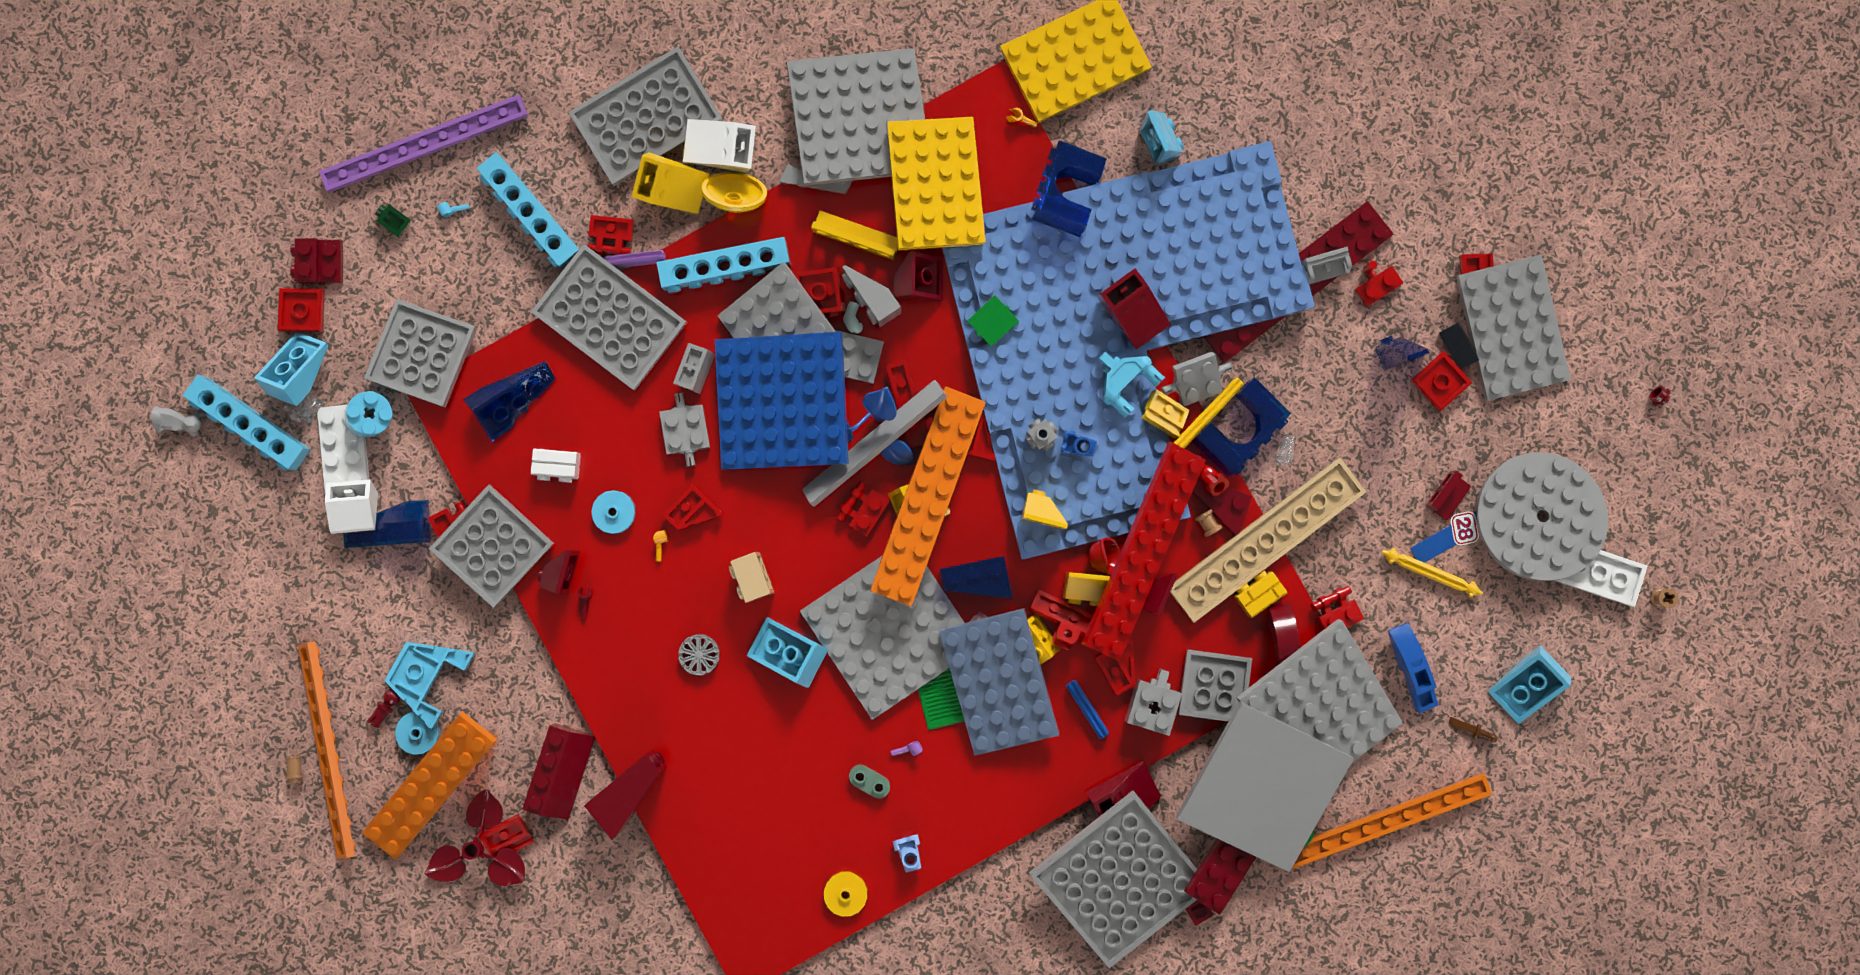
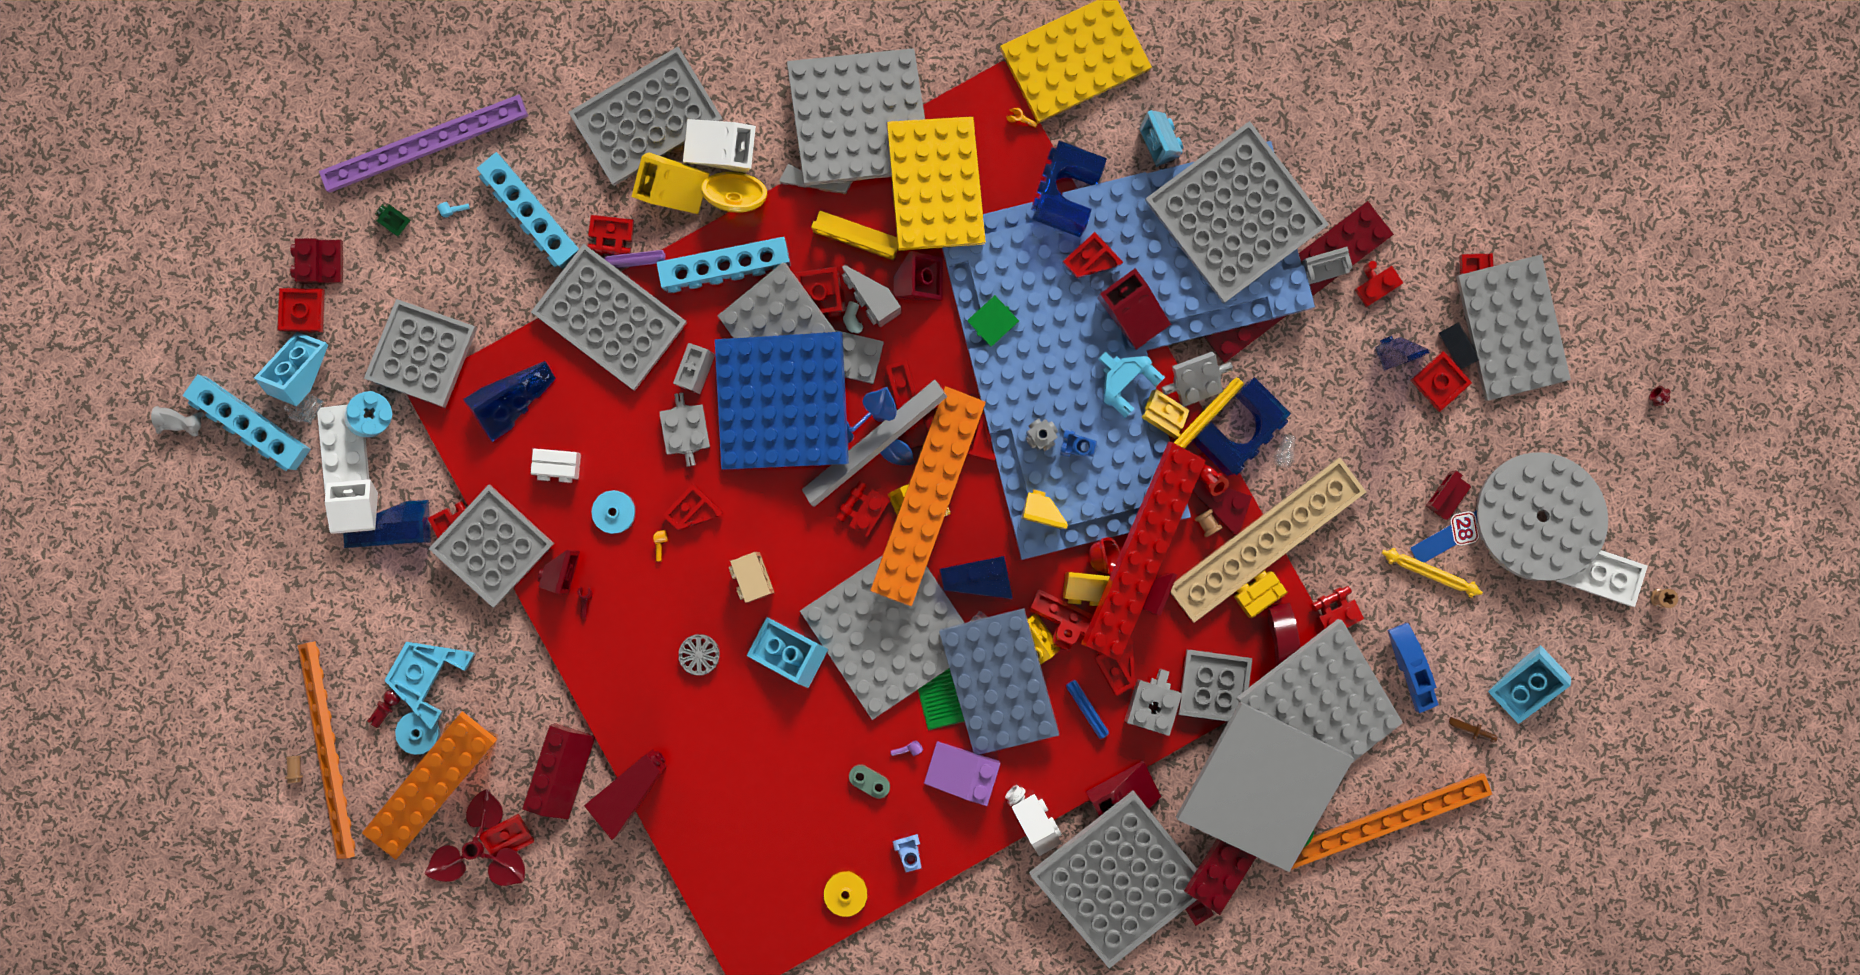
none -> medium lavender slope [924,741,1000,806]
none -> white plate [1005,785,1025,806]
none -> white brick [1012,794,1062,856]
none -> red wing [1062,232,1123,278]
none -> light grey plate [1145,121,1329,304]

